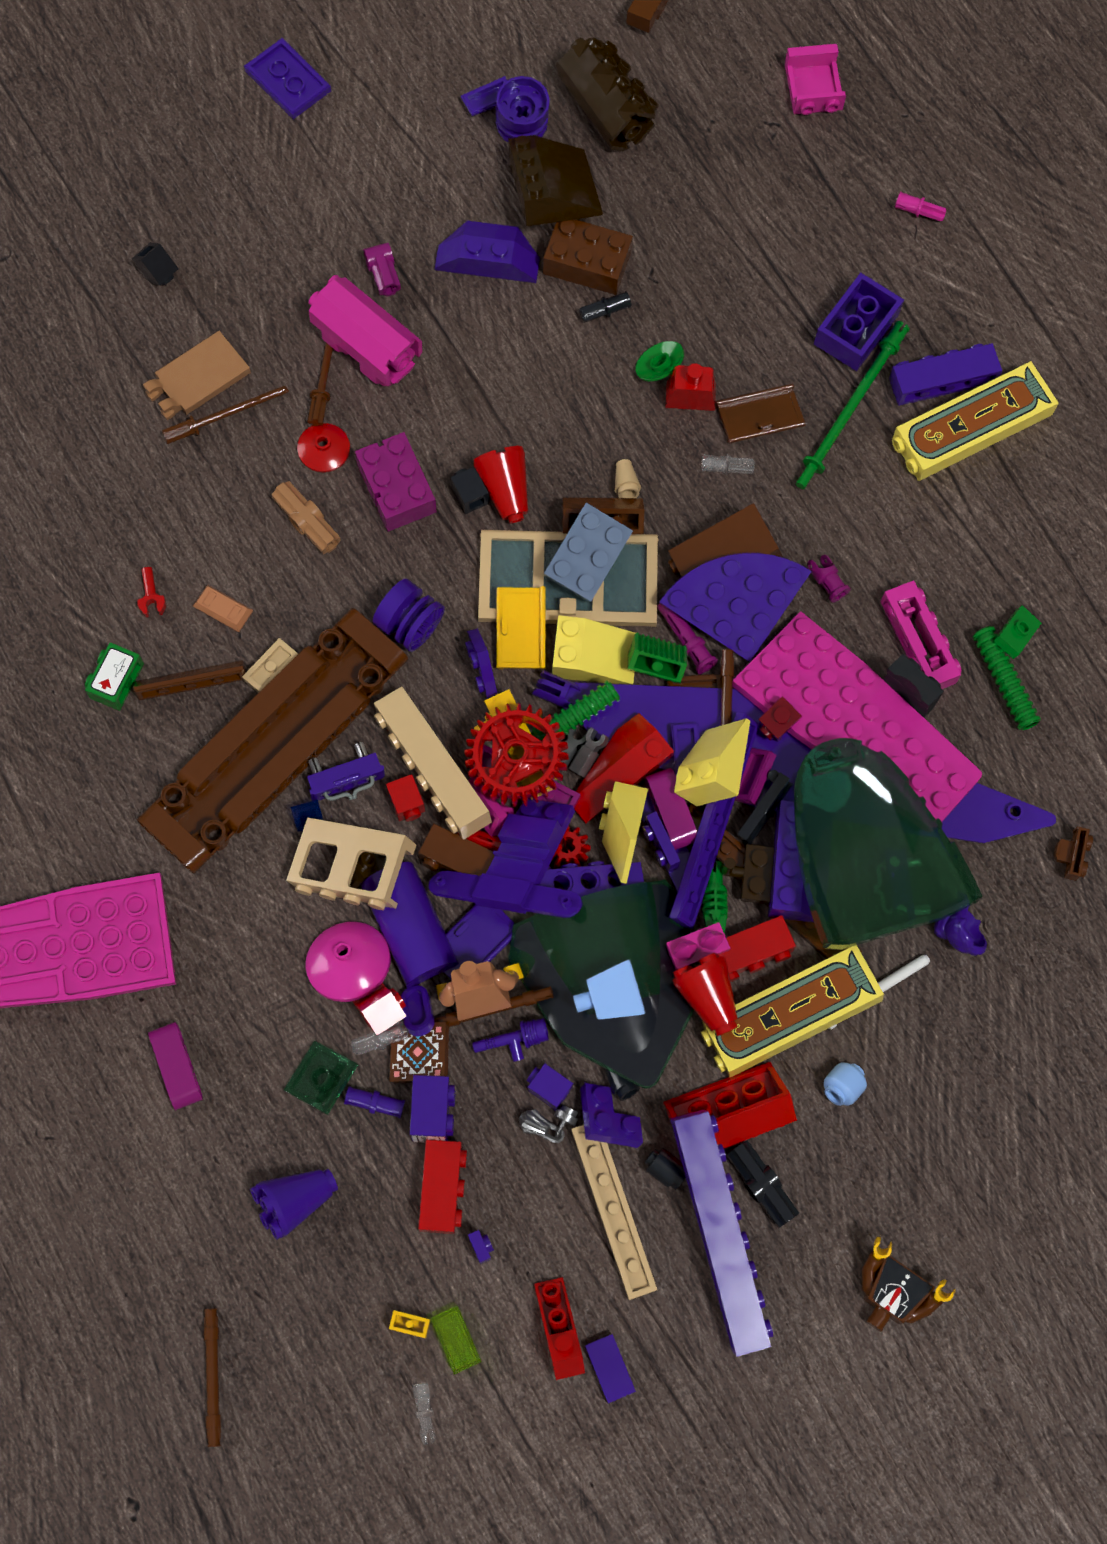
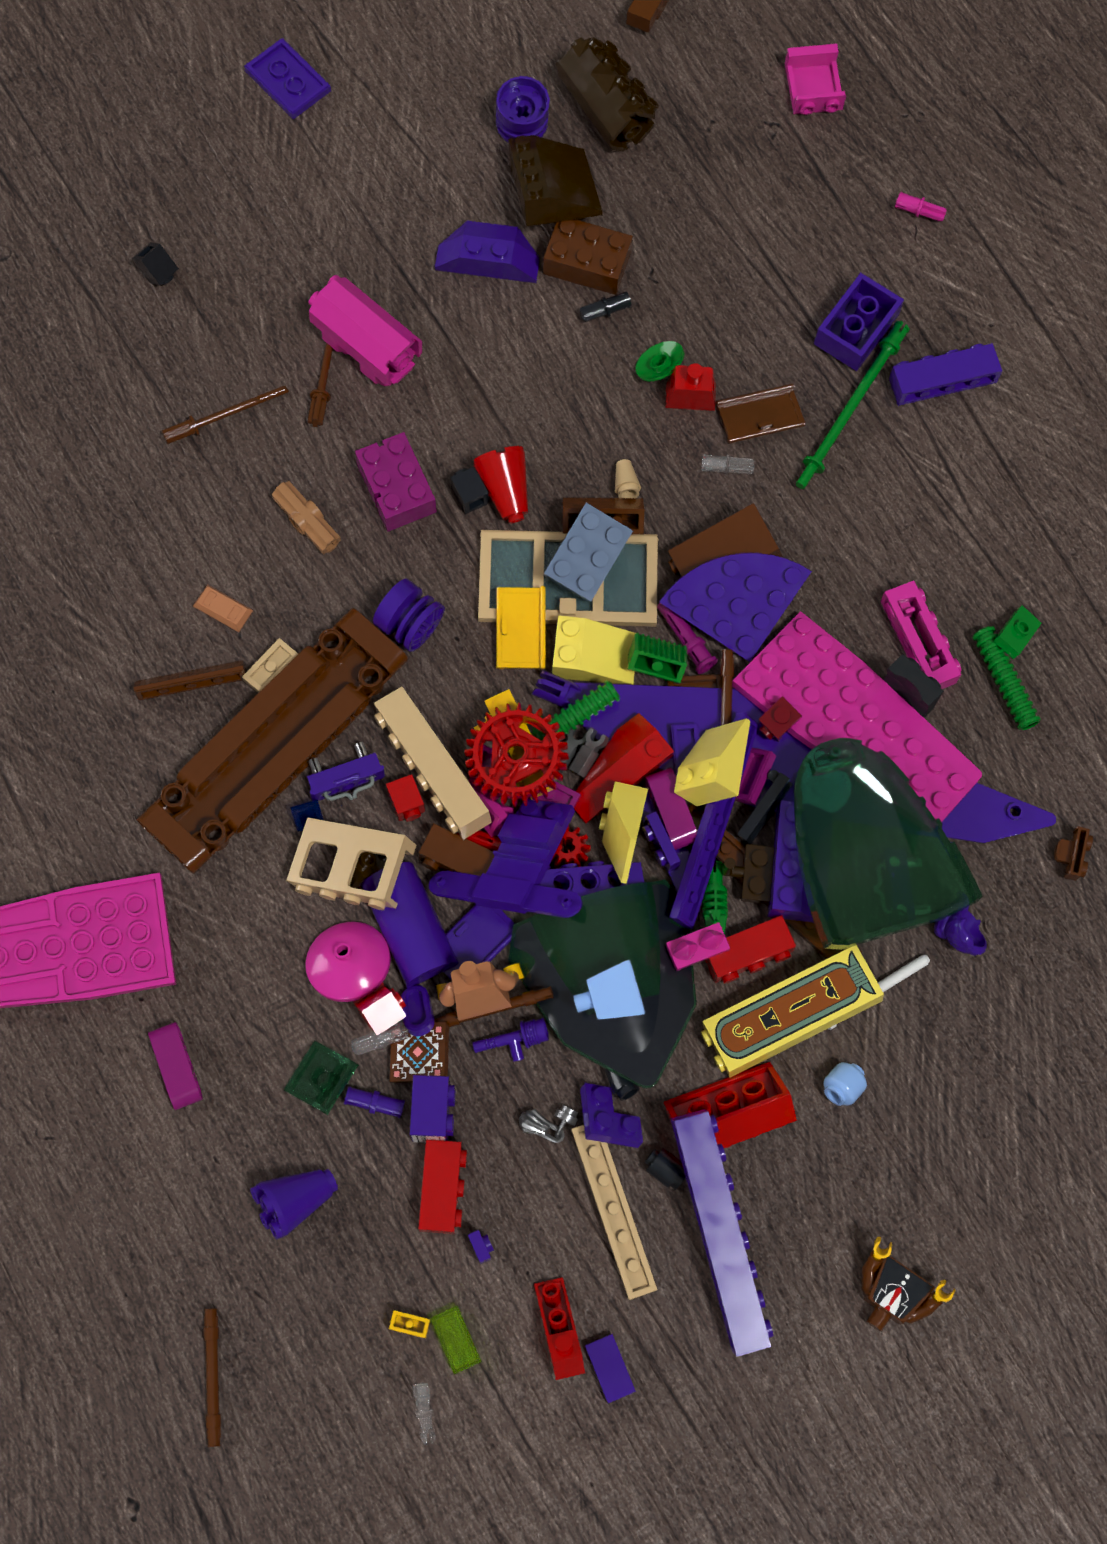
brick [85,642,144,711] -> none
red bar [137,567,166,618] -> none
medium nougat tile [143,331,251,421] -> none
red dish [297,423,350,473] -> none
magenta piece [363,242,401,297] -> none
dark purple tile [461,76,508,117] -> none
dark purple plate [465,628,497,699] -> none
dark purple brick [527,1064,573,1111] -> none
red cone [672,953,738,1037] -> none
black piece [726,1140,799,1229] -> none
magenta piece [807,554,851,603] -> none
brick [892,361,1059,481] -> none

